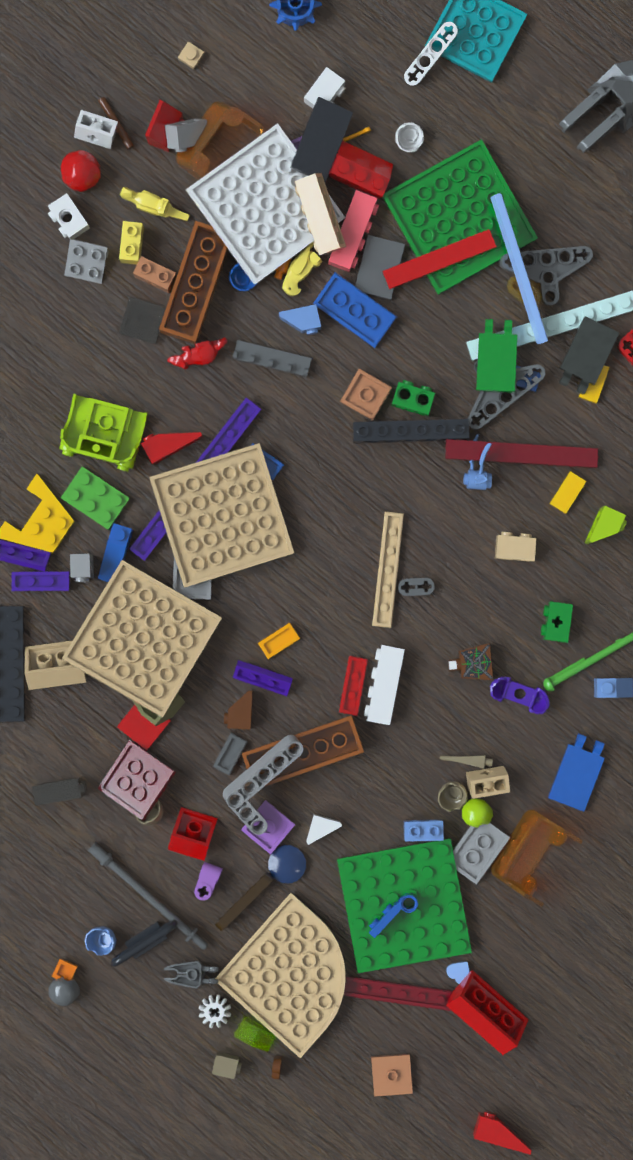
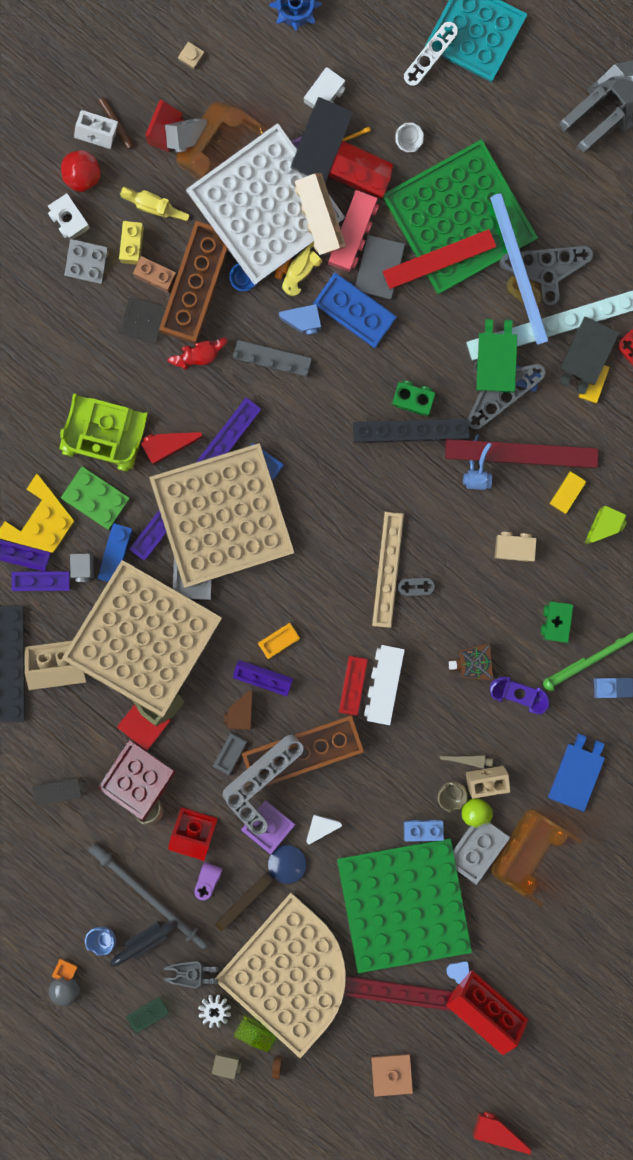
nougat plate [340,369,392,421] -> none
blue plate [369,893,418,938] -> none
none -> clear green plate [126,996,169,1034]

